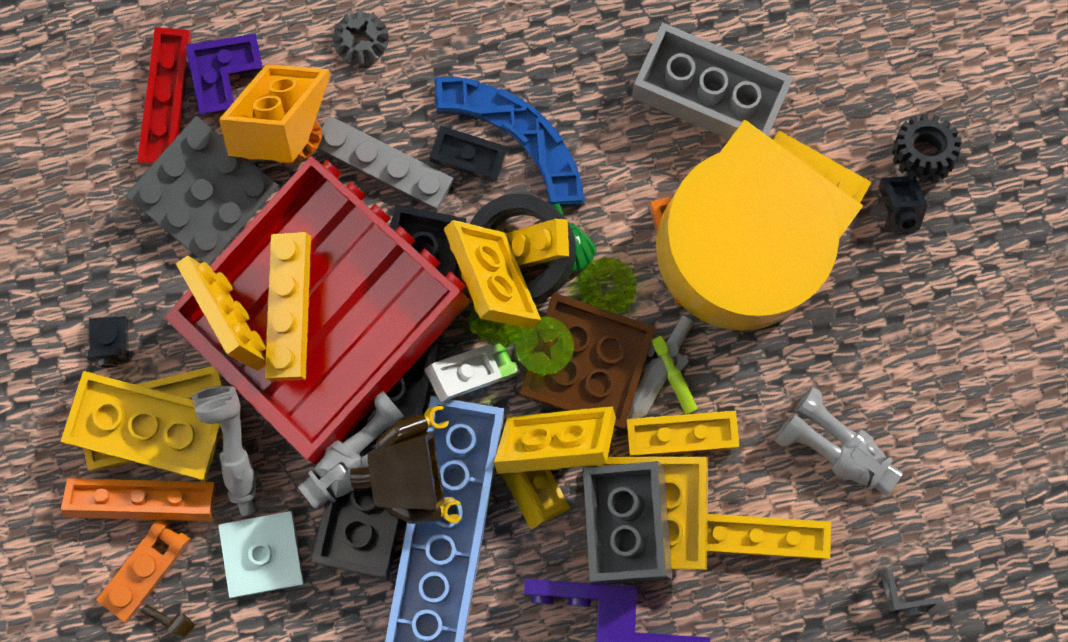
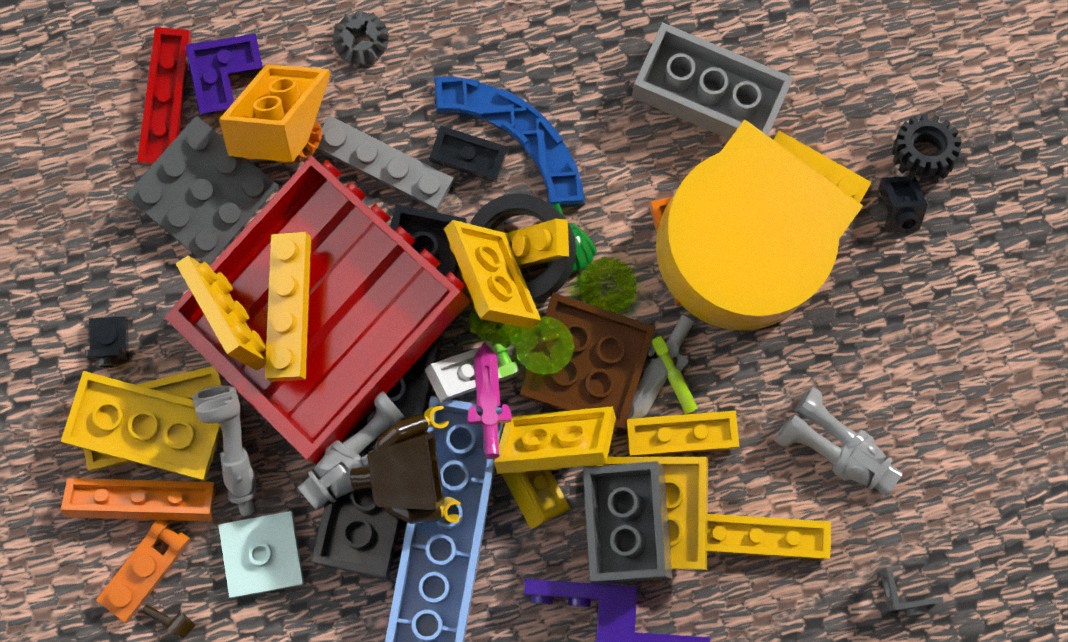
none -> dark pink sword [467,341,512,459]

